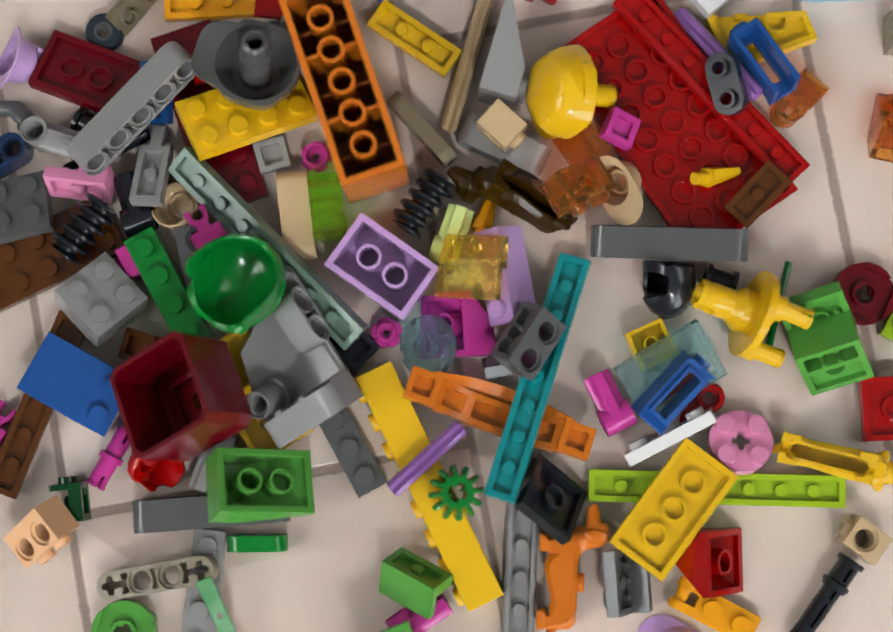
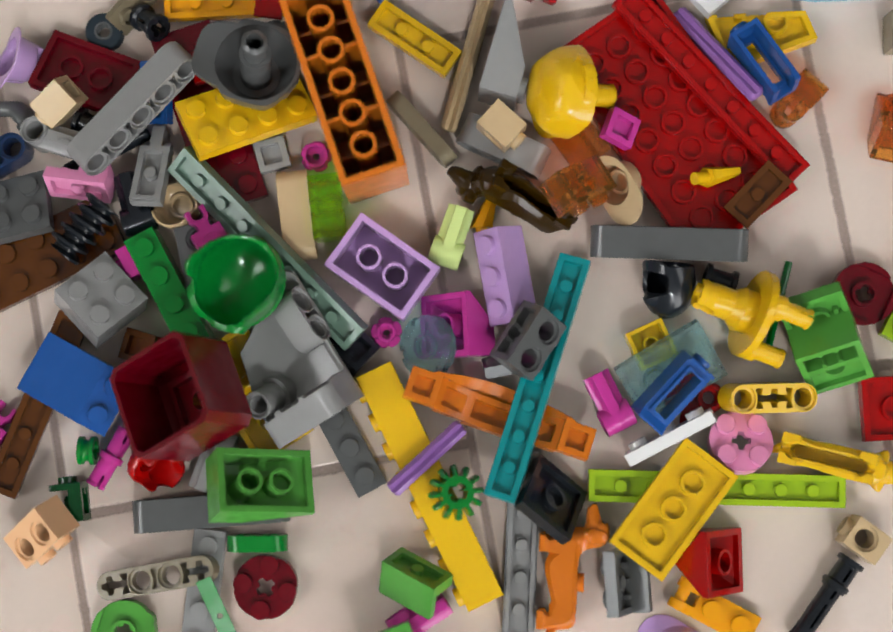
black piece [392,167,456,240] -> none
clear yellow slope [435,234,509,301] -> none
black plate [705,52,748,116] -> none
none -> tan brick [29,75,89,129]
none -> green bush [76,436,99,465]
none -> black bush [129,3,171,42]
none -> dark red plate [233,554,298,620]
none -> yellow beam [717,381,818,414]

